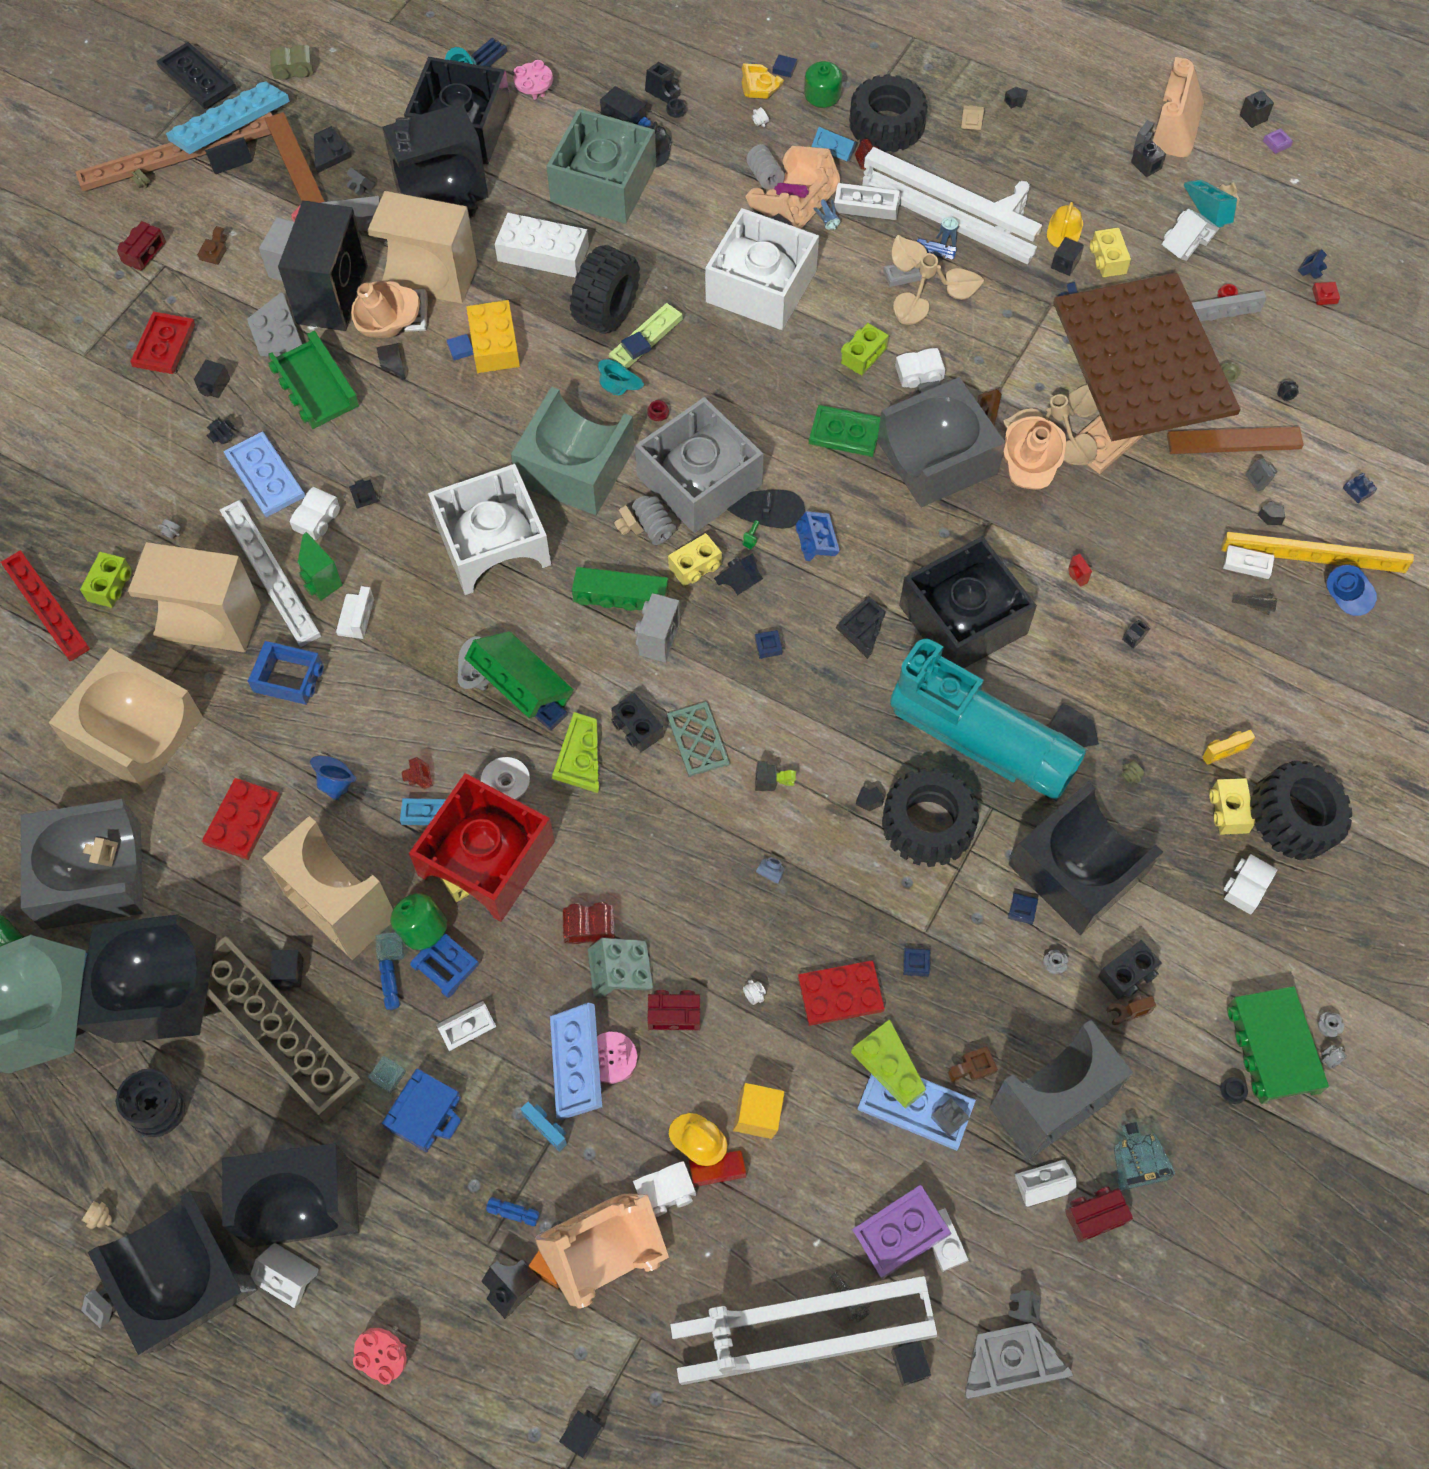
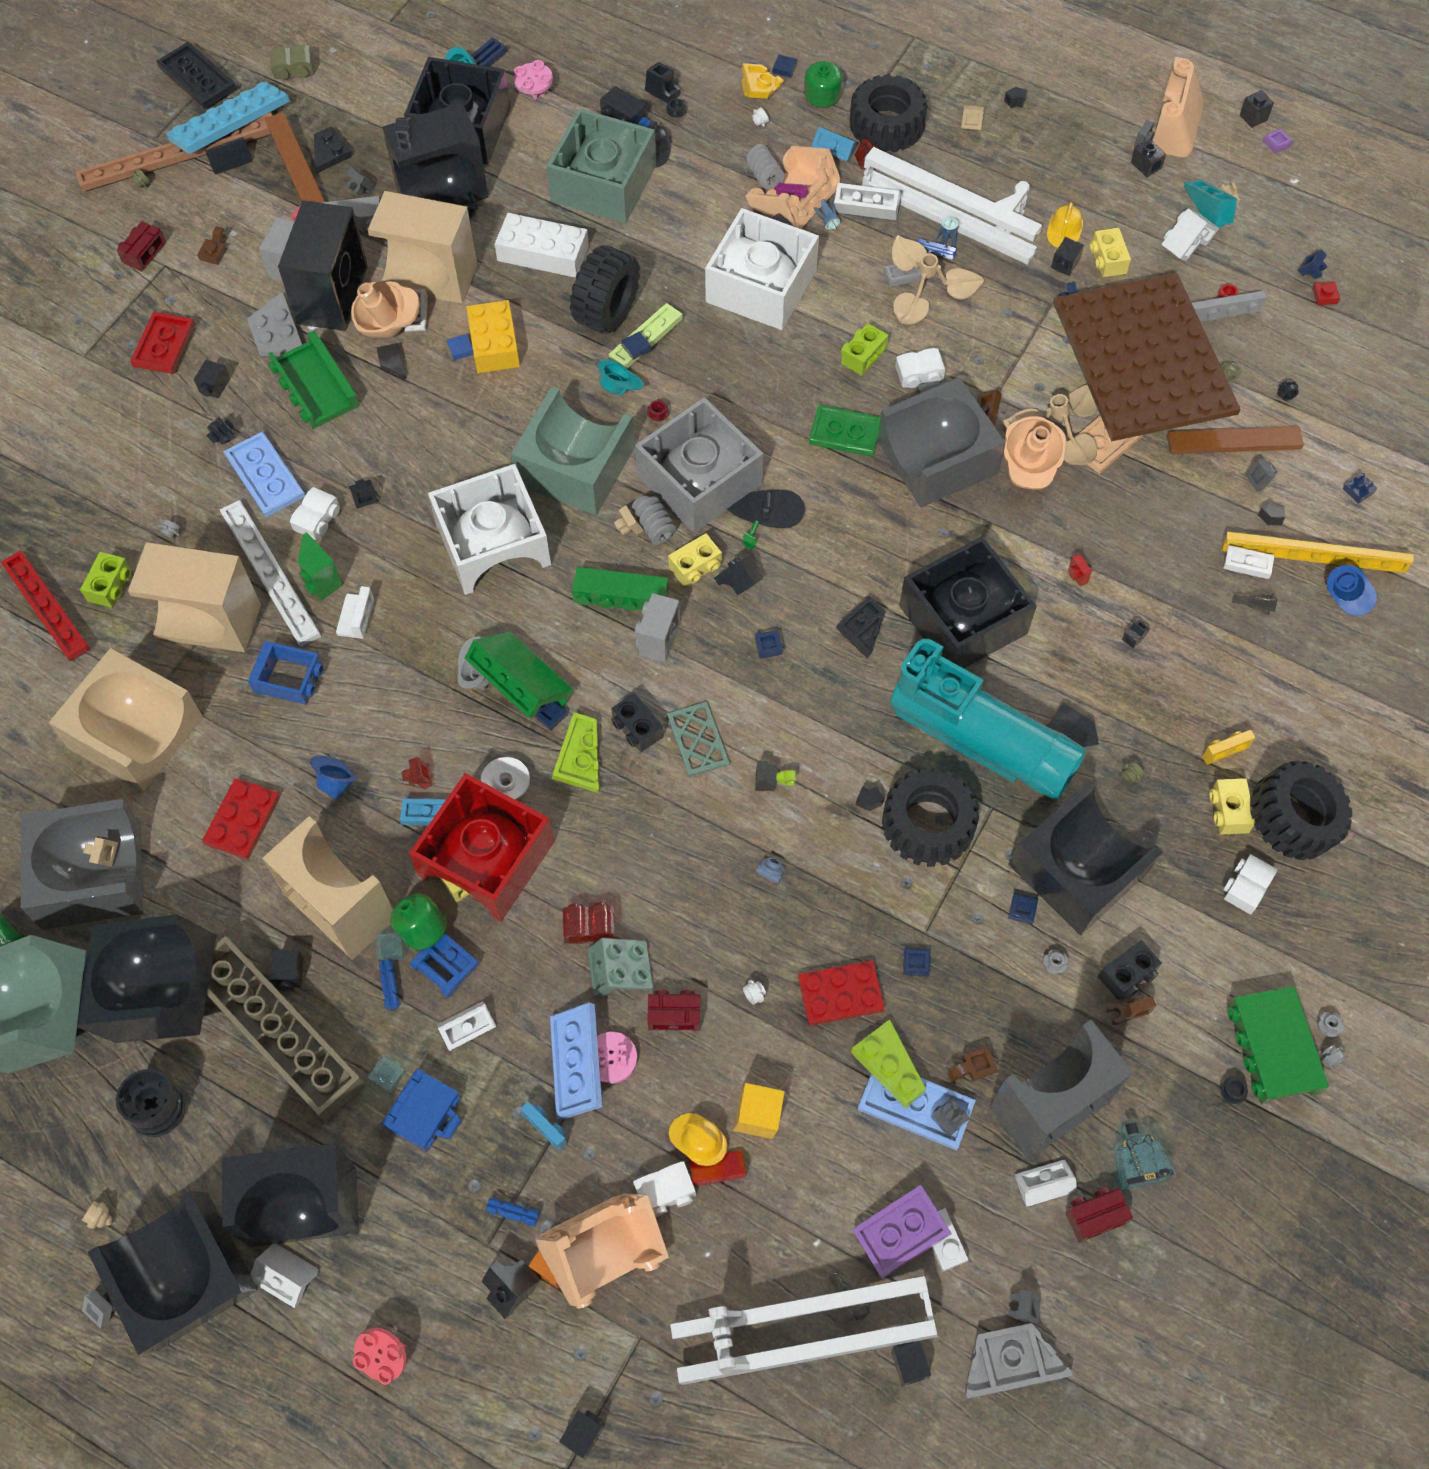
blue bracket [796,511,840,561] -> none

